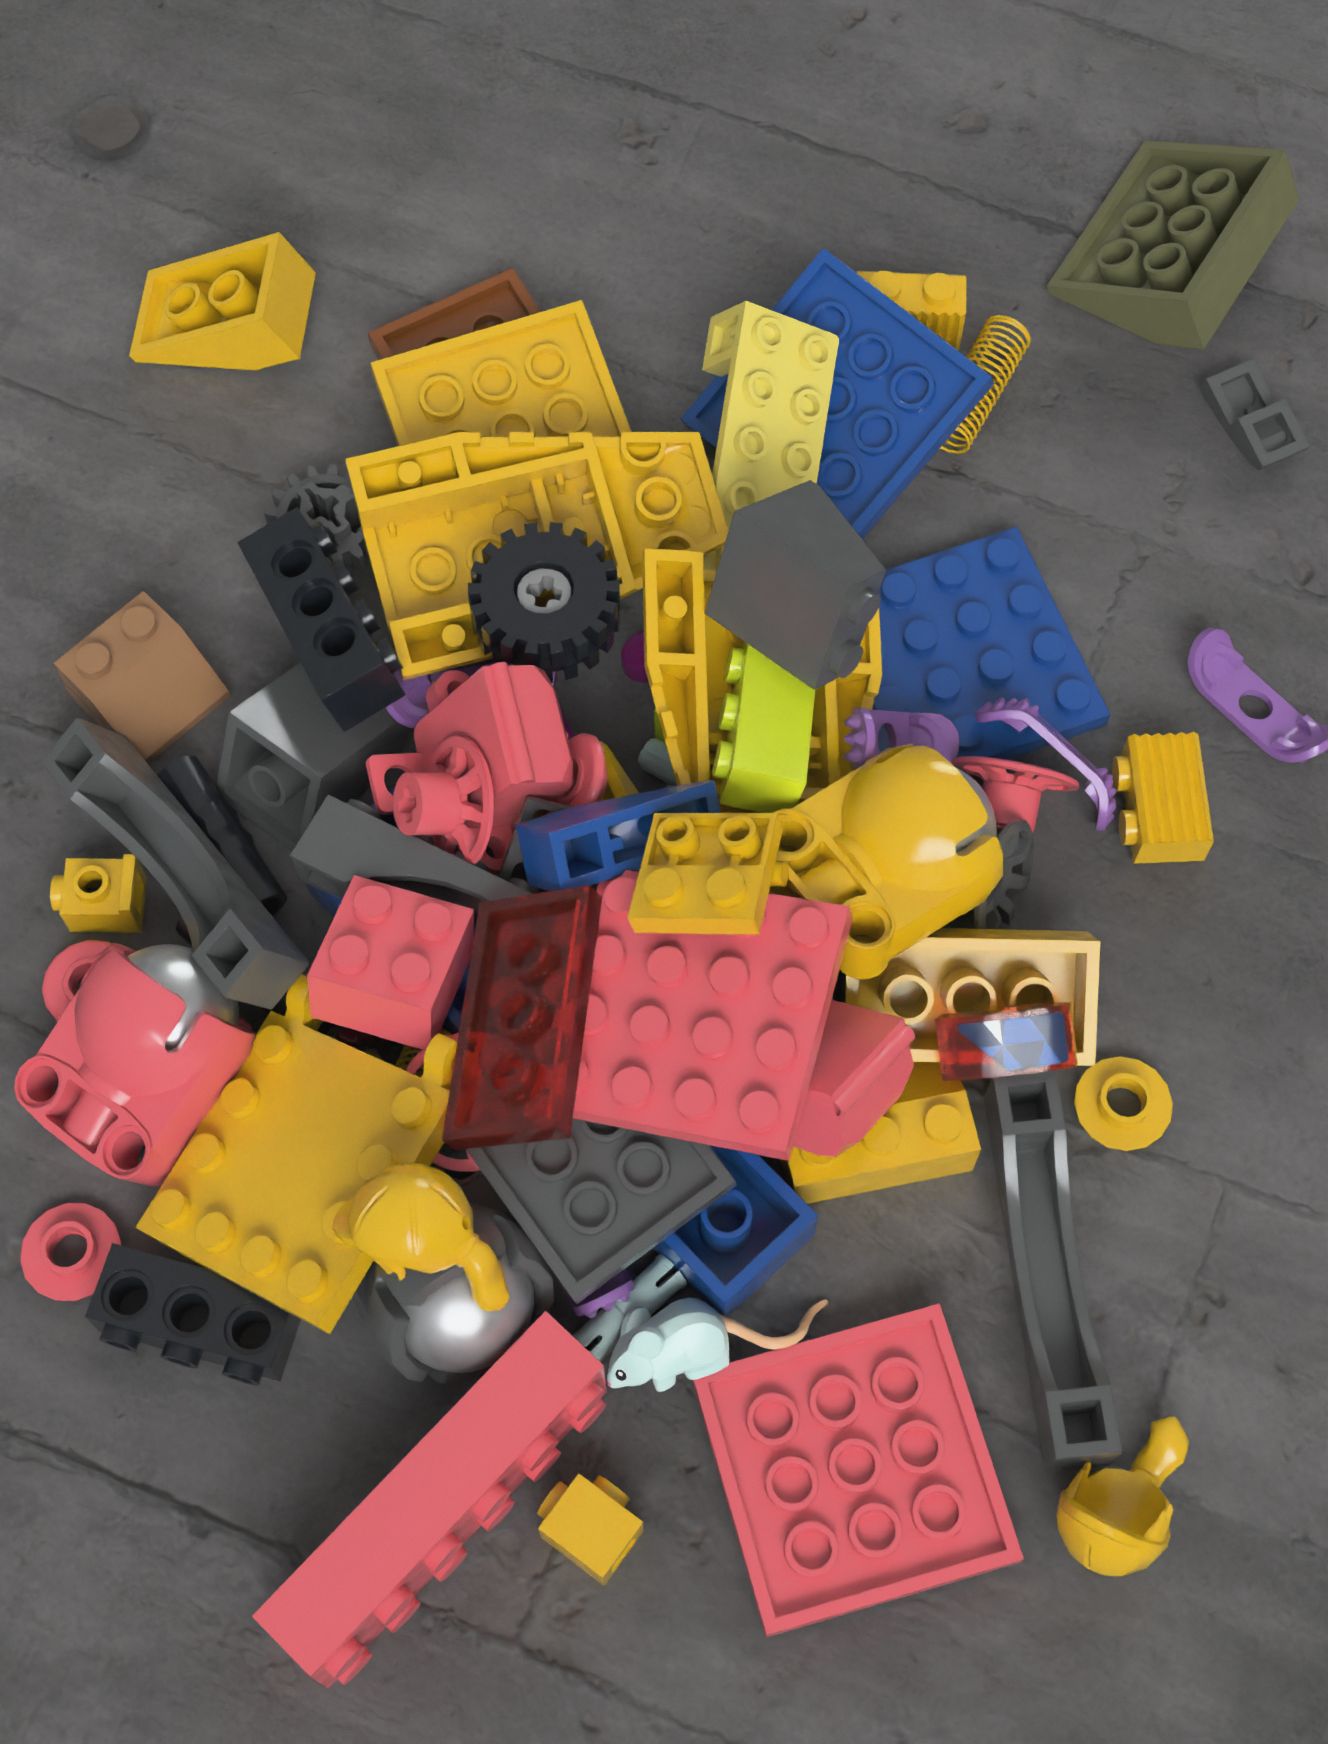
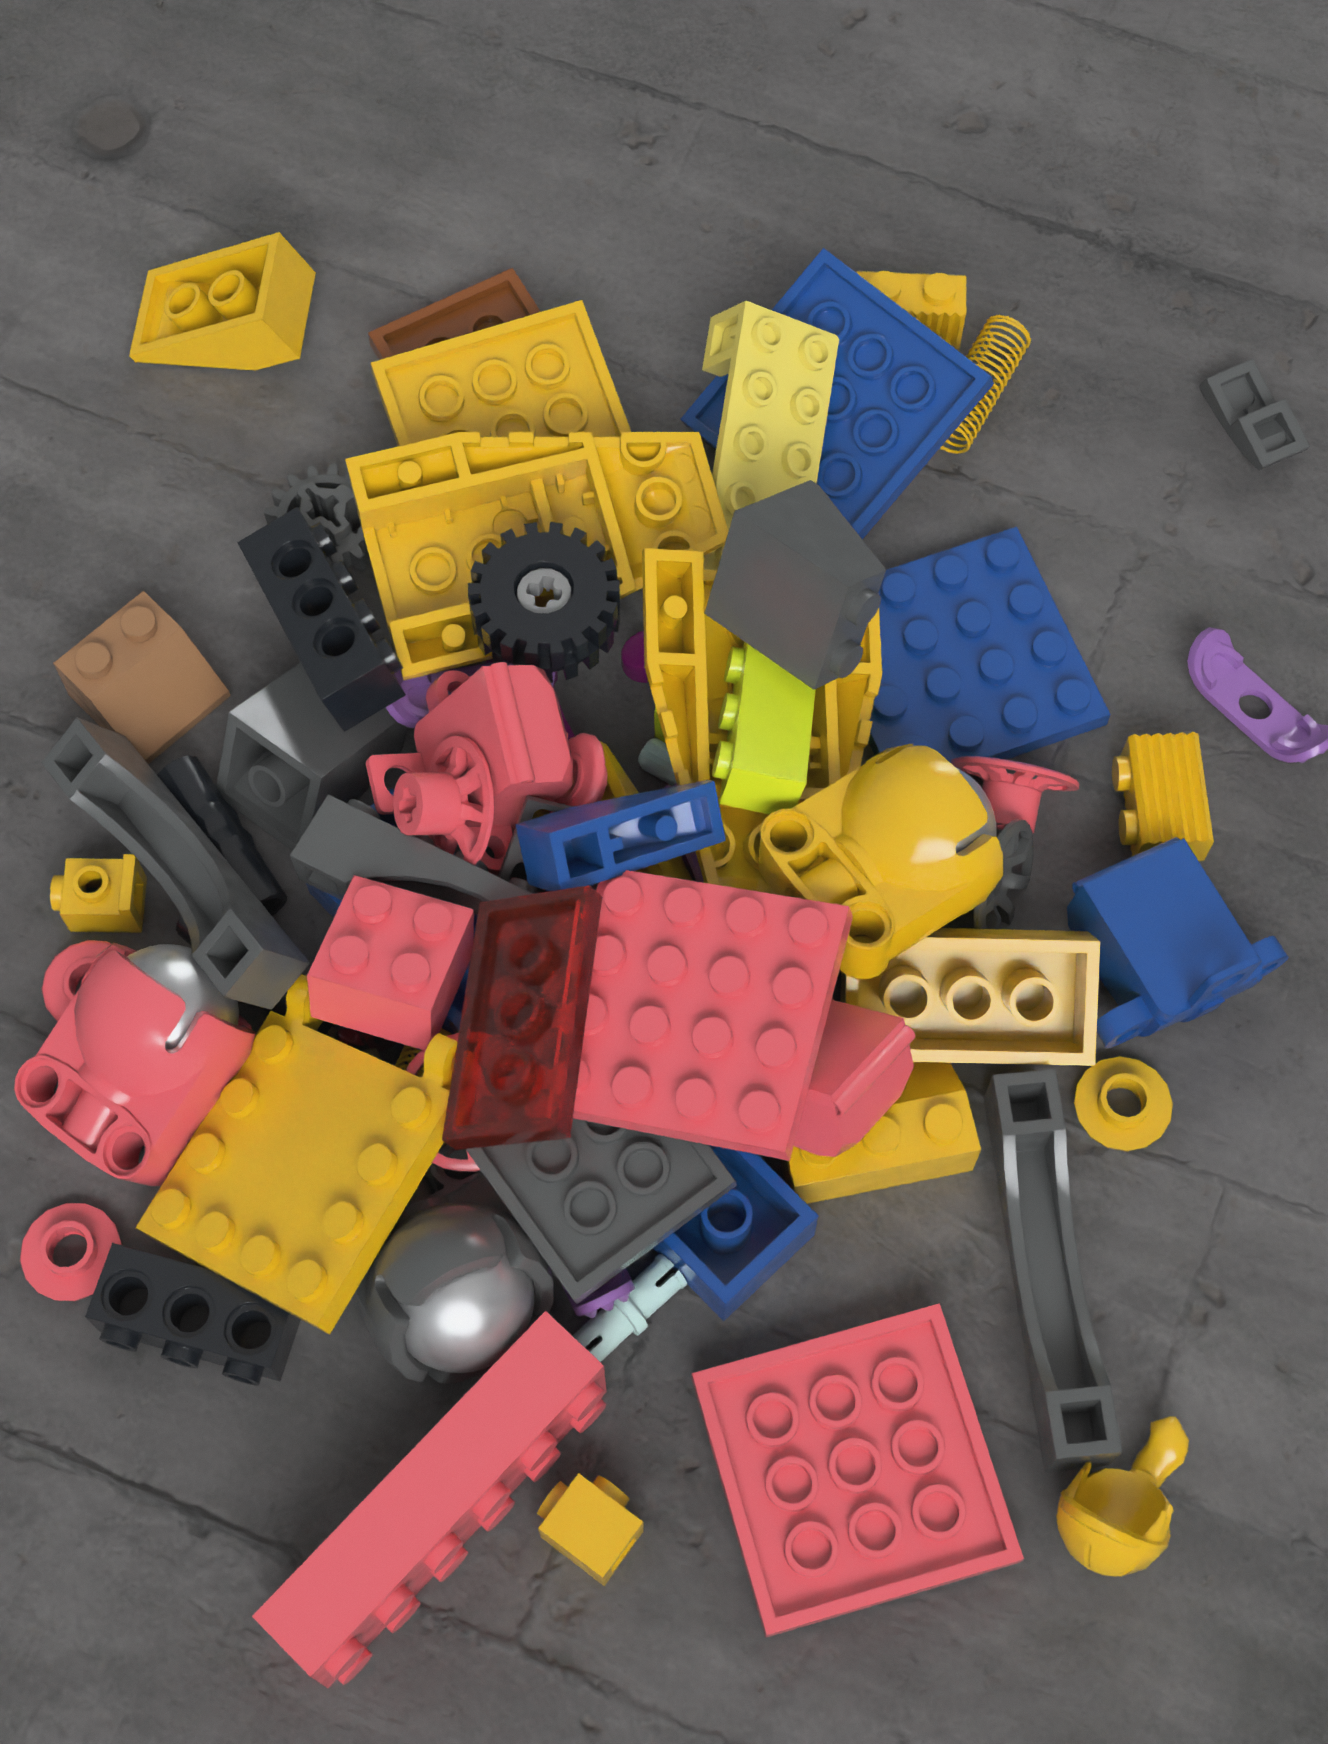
yellow piece [333,1162,509,1311] -> none
light aqua animal [607,1298,829,1392] -> none
yellow plate [627,813,789,935] -> none
medium lavender piece [844,708,959,770] -> none
slope [935,1002,1078,1081] -> none
medium lavender piece [974,697,1116,831] -> none
olive slope [1047,141,1299,350] -> none
none -> blue piece [1067,837,1289,1048]

